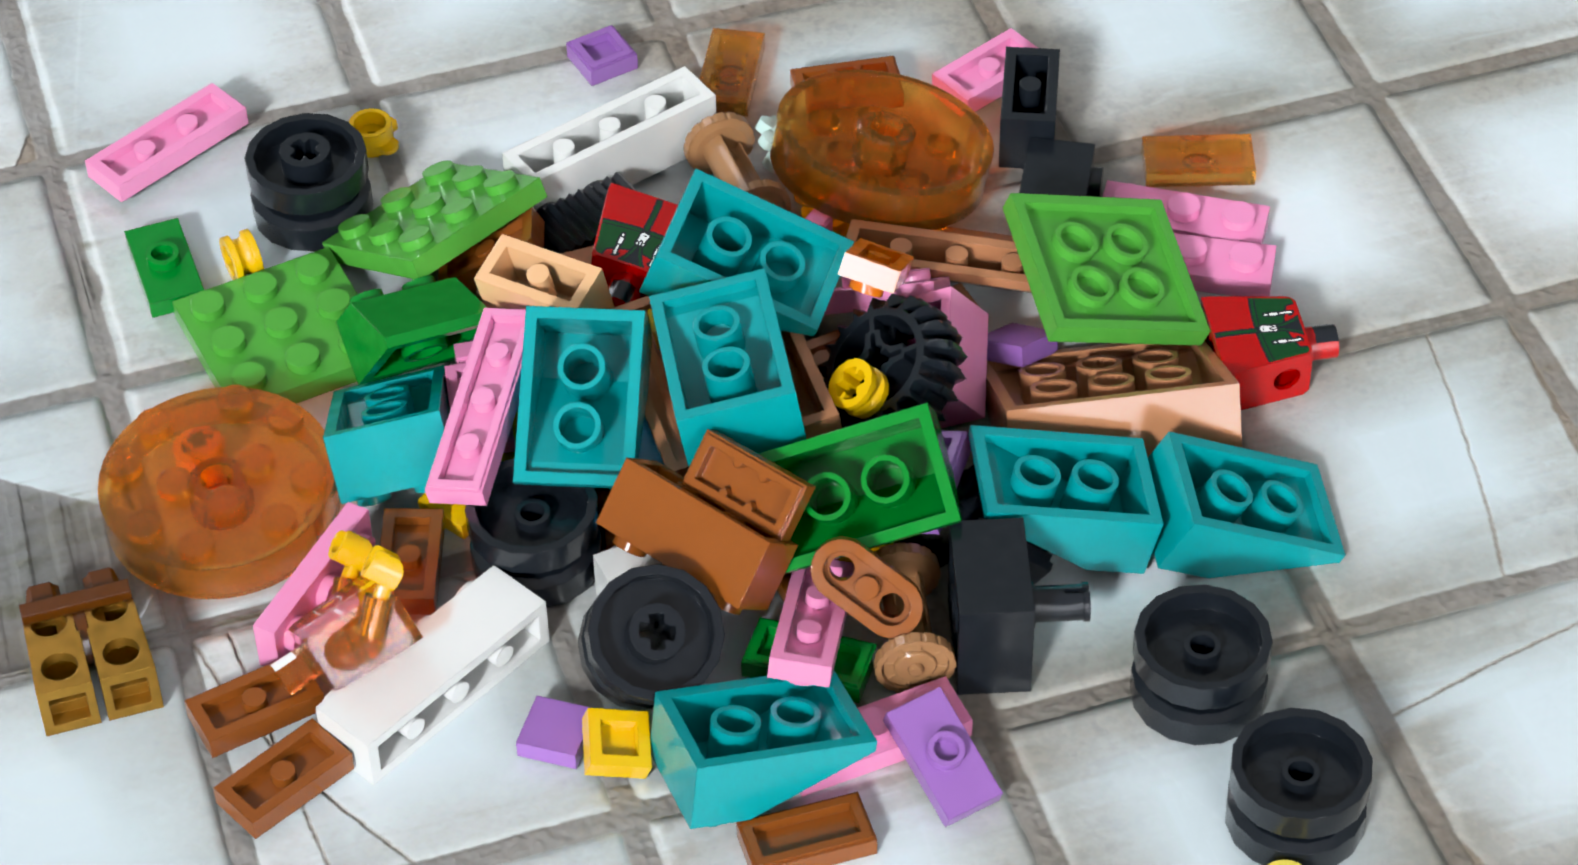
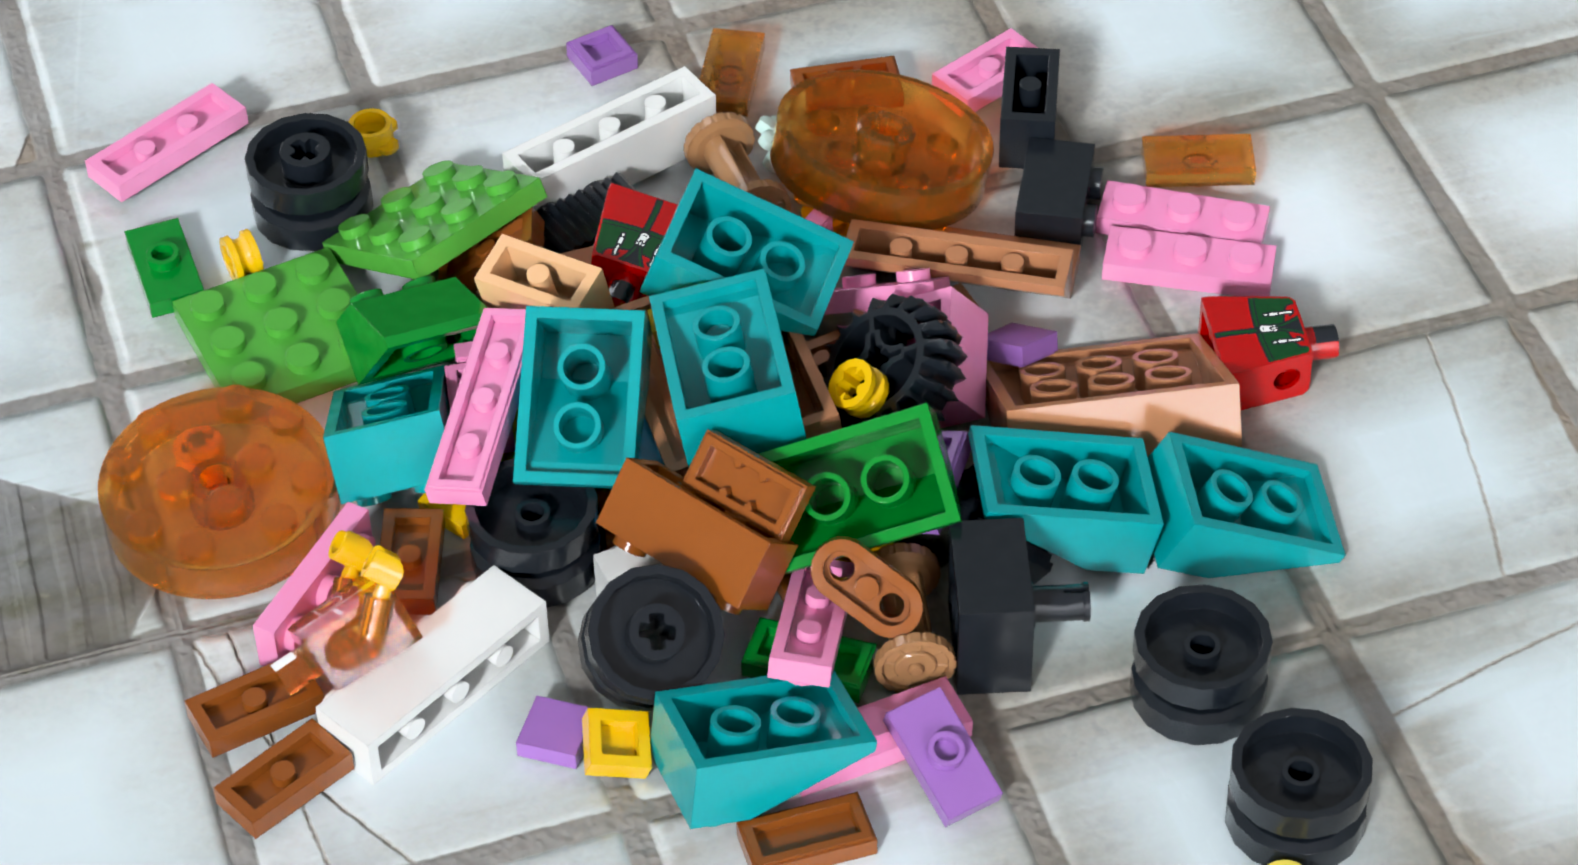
pearl gold hips [19,567,164,737] -> none
plate [838,238,914,298] -> none
bright green plate [1002,193,1211,346] -> none

